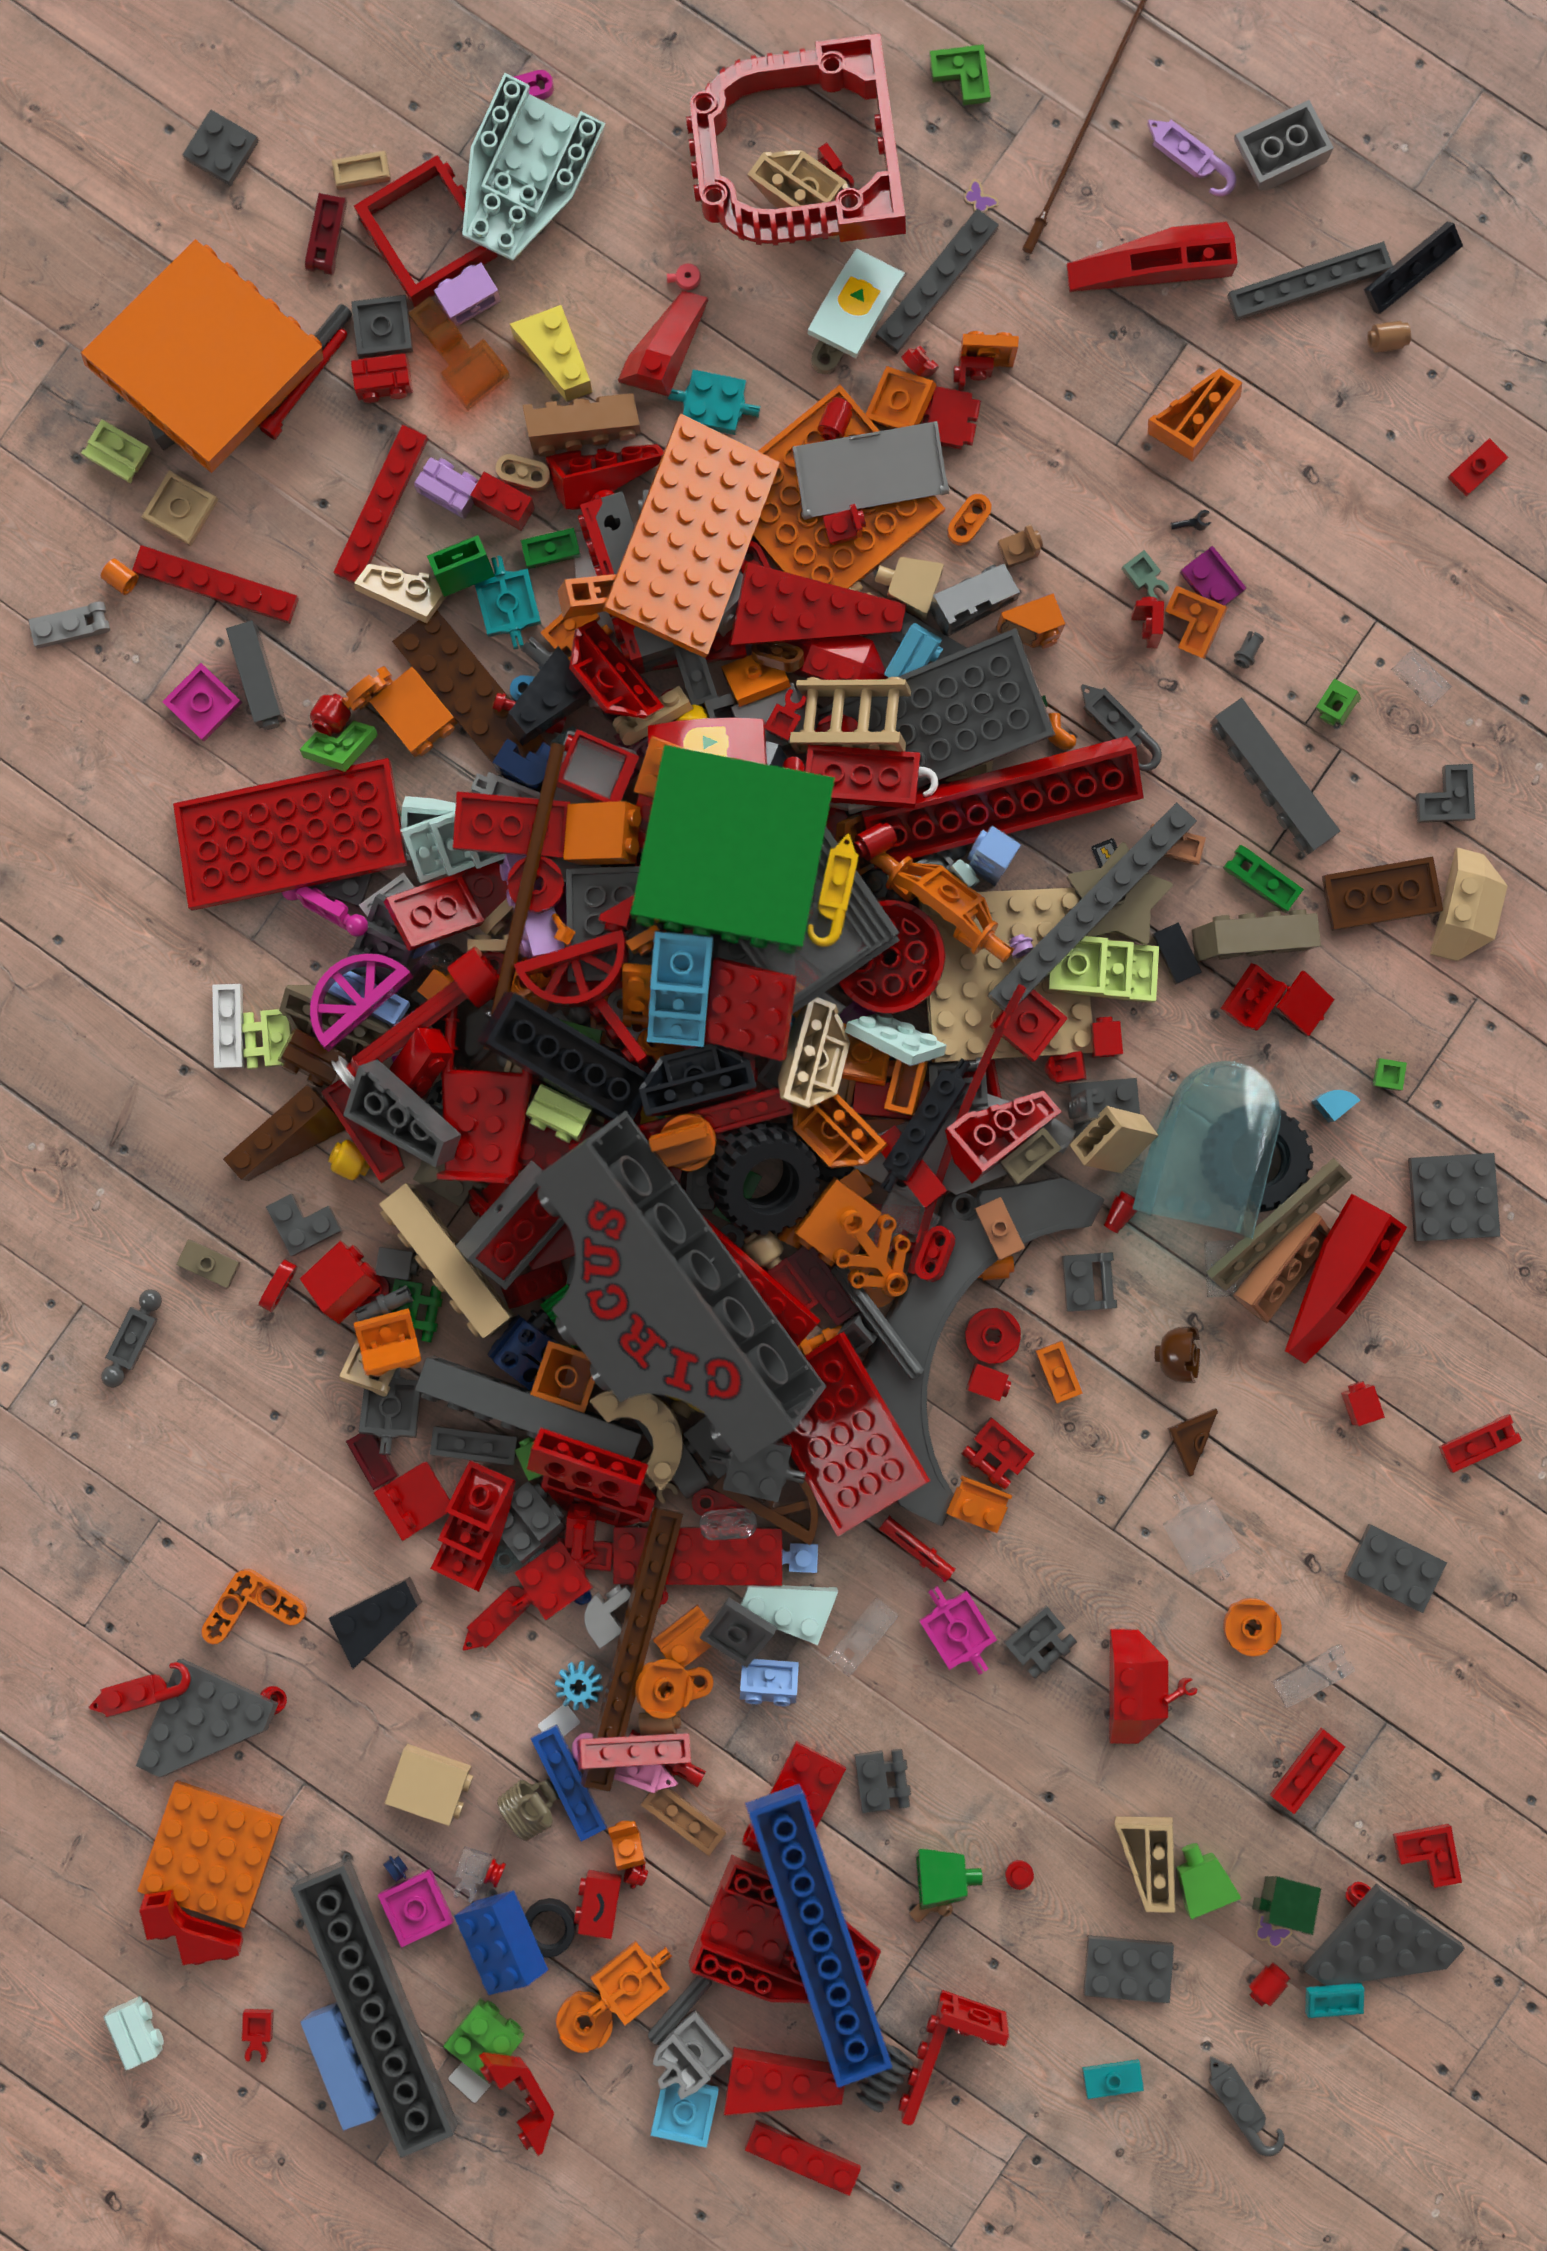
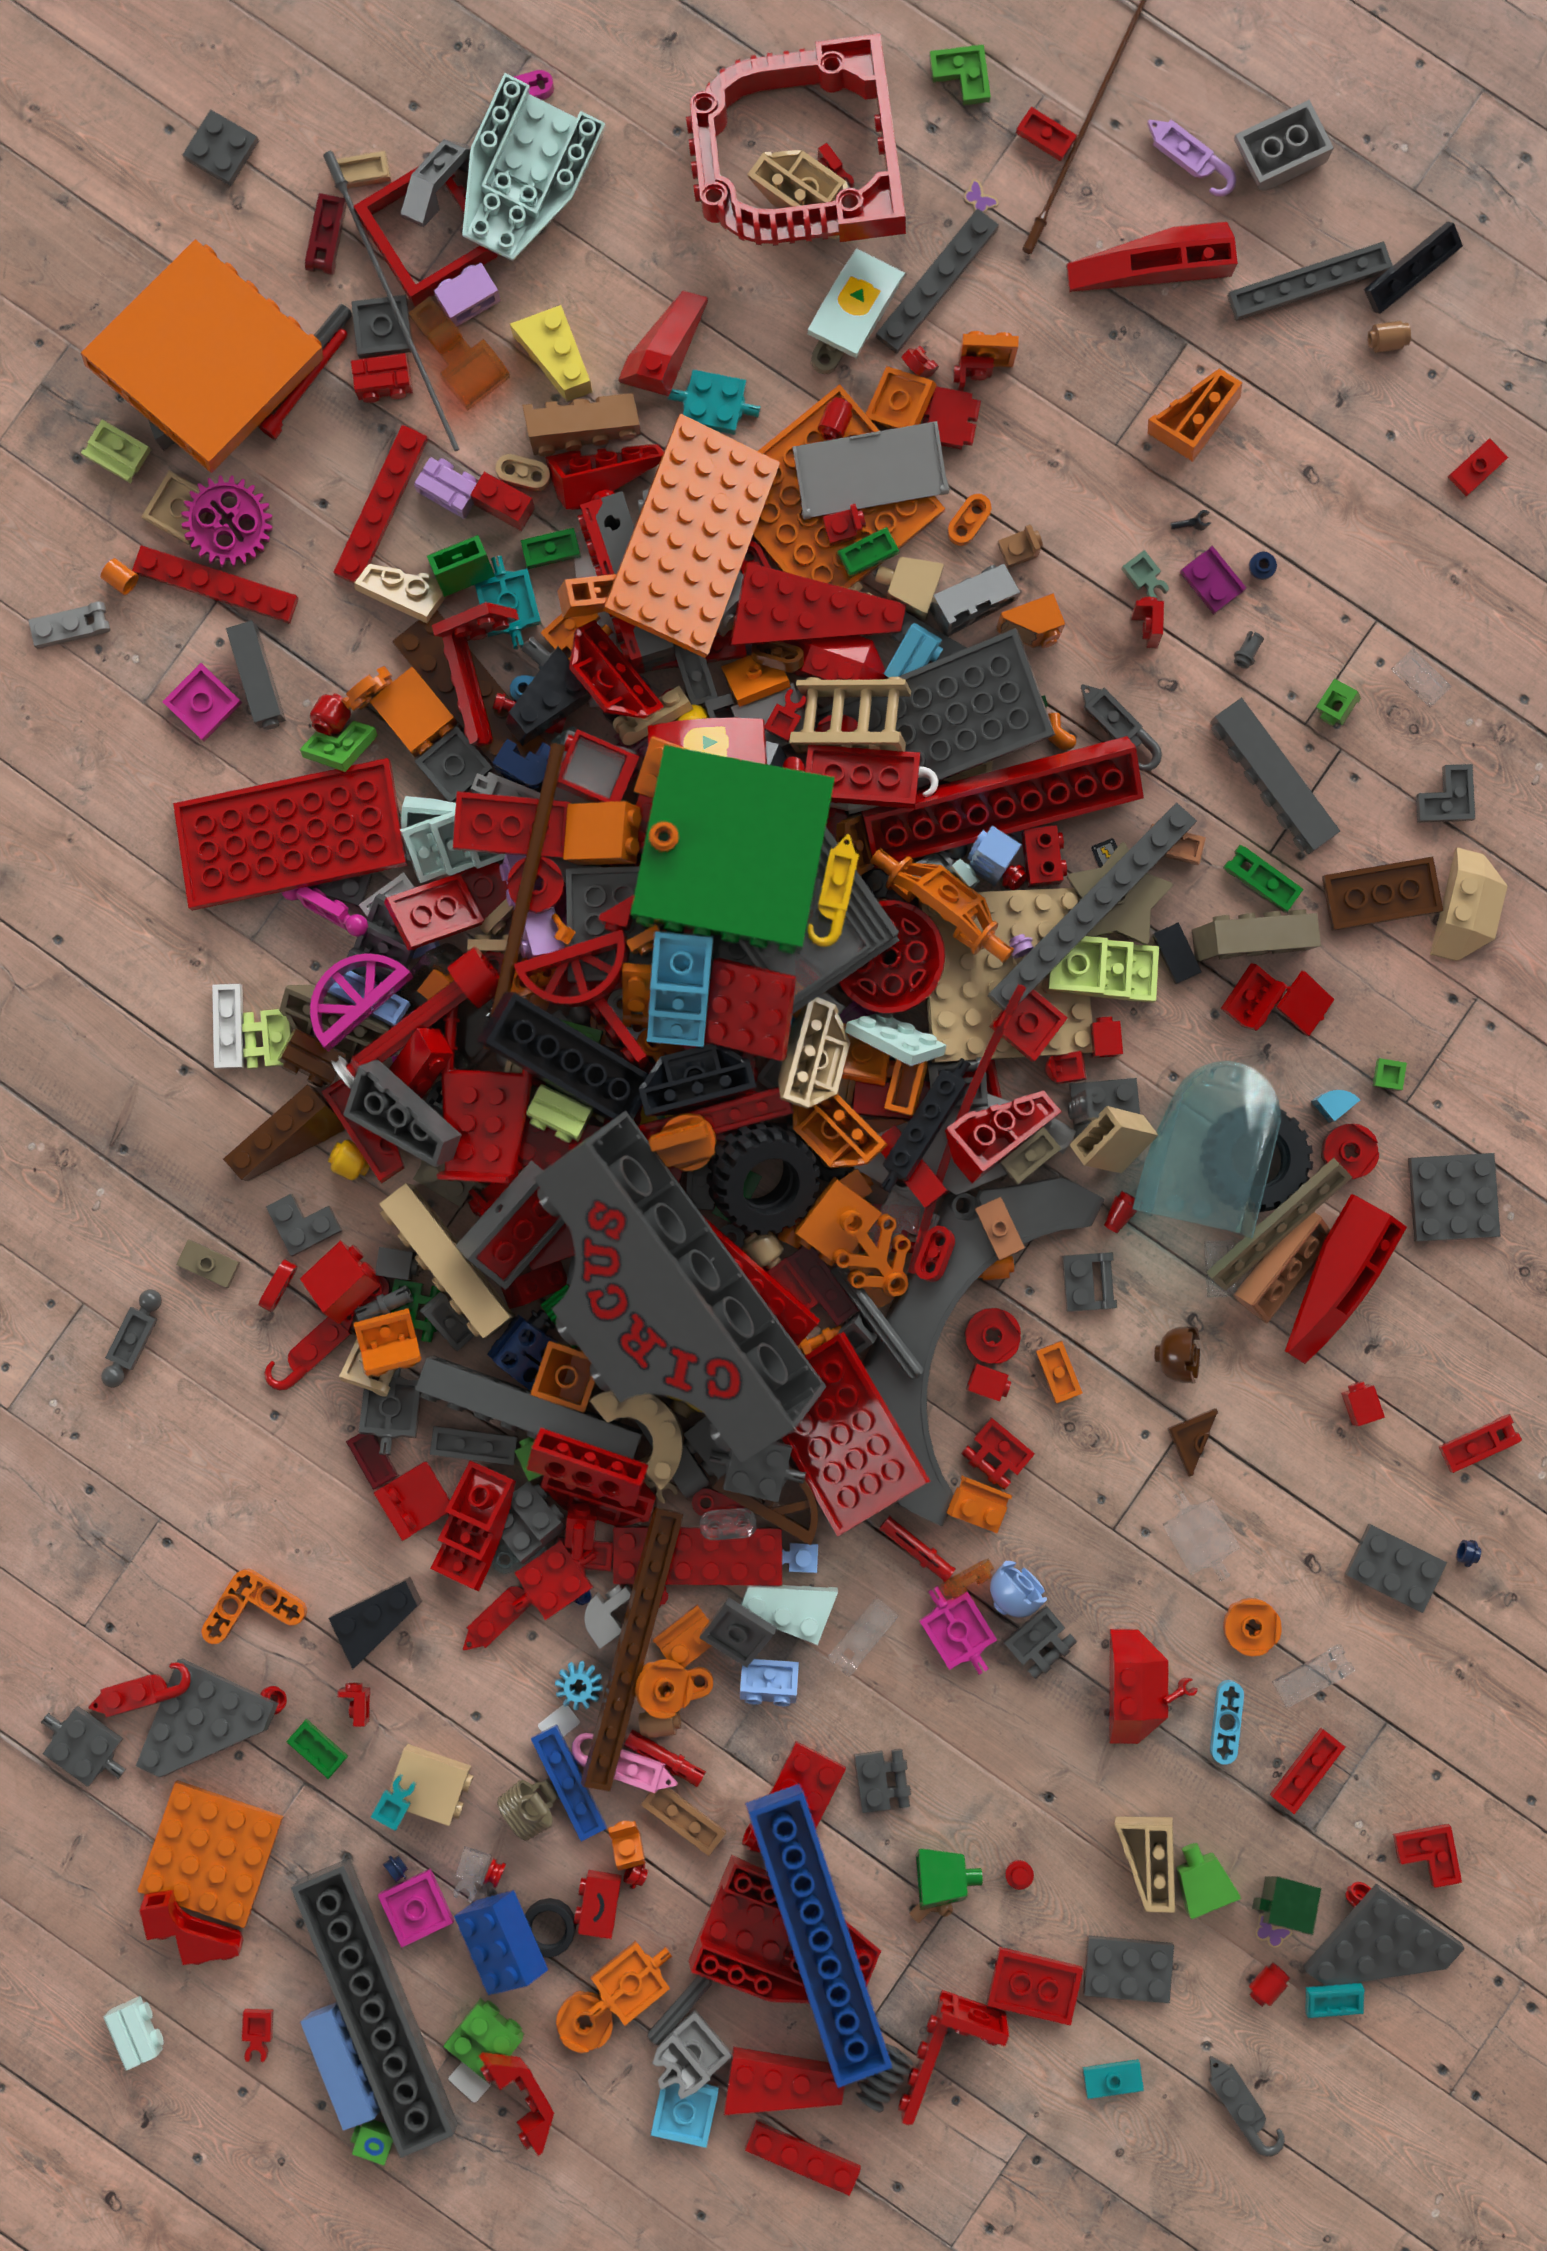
plate [577,1733,691,1770] -> none
coral piece [667,263,701,291] -> none
red brick [853,823,897,861] -> none
orange plate [1165,585,1228,659] -> none
none -> dark grey plate [41,1706,126,1787]
none -> dark pink gear [181,475,272,567]
none -> red plate [264,1311,356,1391]
none -> green plate [286,1719,348,1779]
none -> dark grey piece [323,151,460,452]
none -> red bracket [337,1682,370,1727]
none -> bright green brick [350,2119,393,2165]
none -> teal plate [371,1774,416,1831]
none -> slope [401,139,471,227]
none -> dark grey plate [415,726,494,803]
none -> dark grey plate [420,1291,475,1352]
none -> red bracket [432,602,519,746]
none -> orange plate [649,822,678,852]
none -> green plate [837,527,899,578]
none -> clear orange plate [940,1558,995,1598]
none -> red plate [987,1947,1083,2026]
none -> light blue cylinder [990,1561,1047,1618]
none -> red plate [1002,865,1028,890]
none -> red plate [1016,106,1077,162]
none -> red brick [1021,825,1067,888]
none -> medium azure beam [1210,1680,1244,1765]
none -> dark blue plate [1249,552,1277,580]
none -> red plate [1321,1124,1379,1179]
none -> dark blue plate [1456,1540,1481,1567]

